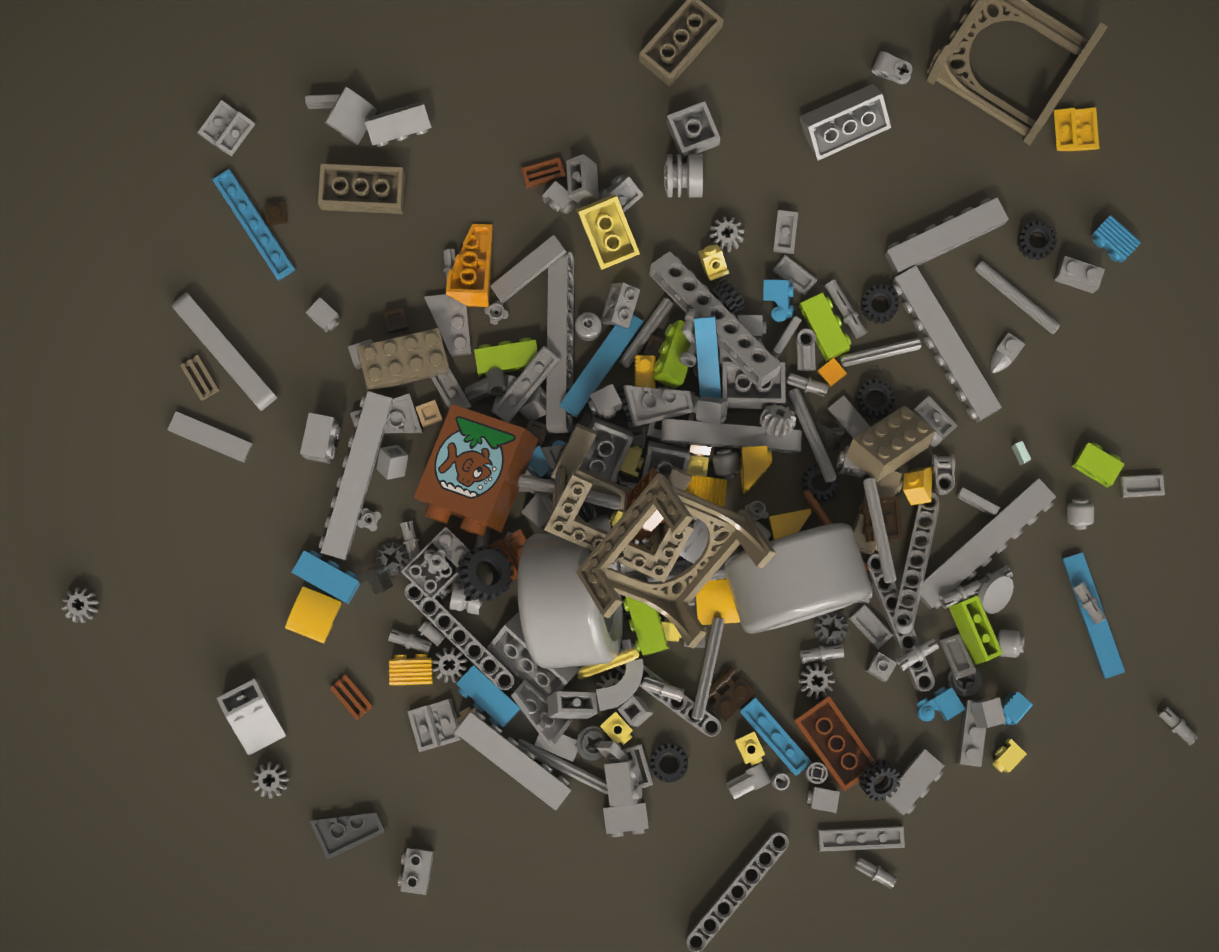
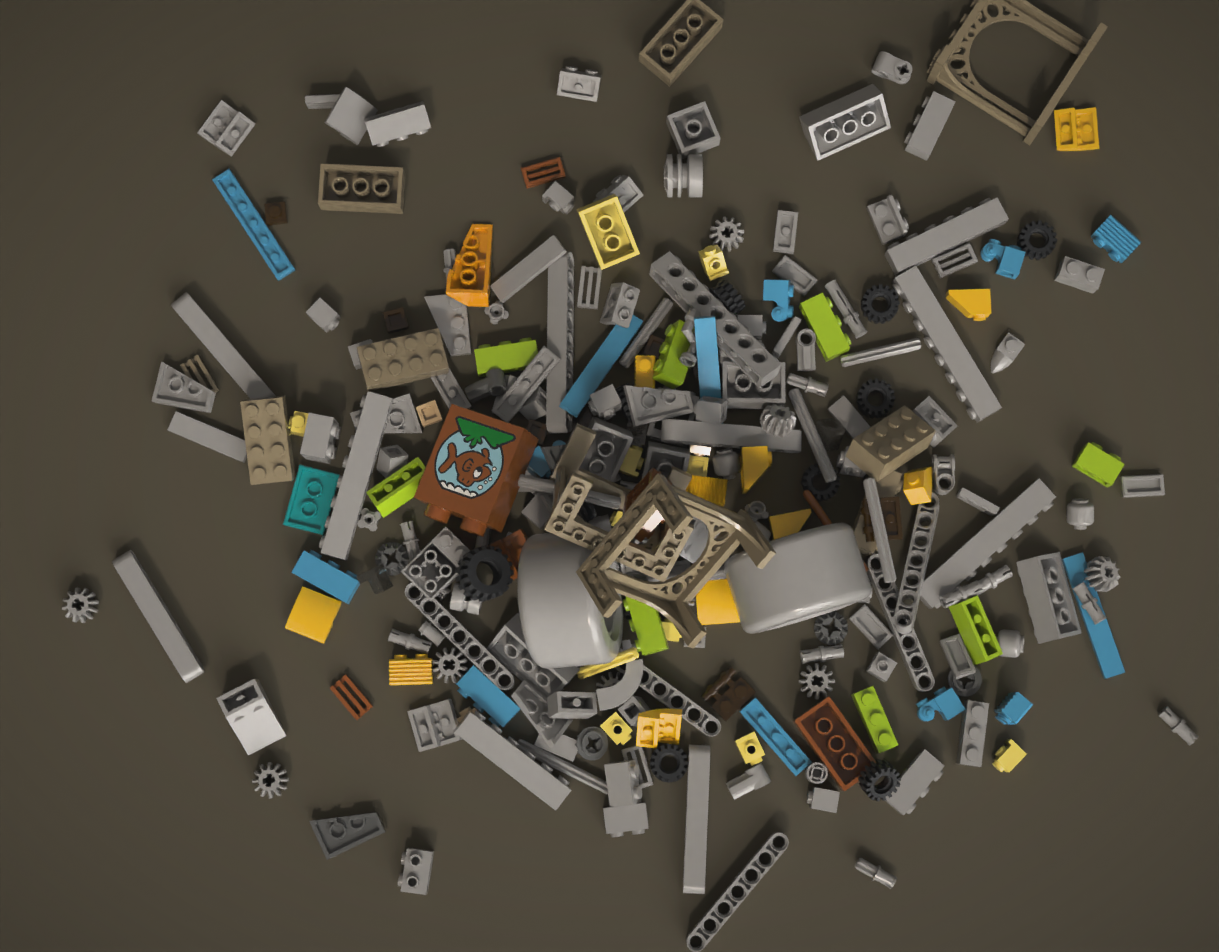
light grey plate [425,550,449,574] -> none
light grey brick [566,154,599,206] -> none
light grey head [575,312,602,341] -> none
light grey plate [596,741,627,762] -> none
light grey axle [641,677,685,702] -> none
light grey axle [692,617,725,720] -> none
light grey hinge [771,772,790,791] -> none
light orange tile [817,358,847,387] -> none
light grey tile [818,826,905,852] -> none
light grey pin [896,637,939,671] -> none
light grey panel [971,698,1005,728] -> none
light grey axle [975,261,1060,334] -> none
light grey tile [978,573,1014,614] -> none
light aqua tile [1012,441,1031,465] -> none
none -> light grey beam [112,550,205,683]
none -> light grey wing [152,361,216,413]
none -> dark tan brick [240,395,296,485]
none -> teal tile [283,465,340,535]
none -> light yellow brick [288,411,309,437]
none -> lime brick [366,457,426,518]
none -> light grey bracket [557,66,602,102]
none -> light grey tile [577,266,602,310]
none -> yellow slope [636,709,682,749]
none -> light grey beam [683,744,710,894]
none -> lime brick [851,686,898,754]
none -> light grey bracket [867,194,909,245]
none -> light grey brick [904,91,956,161]
none -> light grey tile [931,243,978,279]
none -> yellow slope [945,289,991,321]
none -> dark azure brick [980,239,1026,280]
none -> light grey slope [1016,552,1082,644]
none -> light grey gear [1084,556,1121,592]

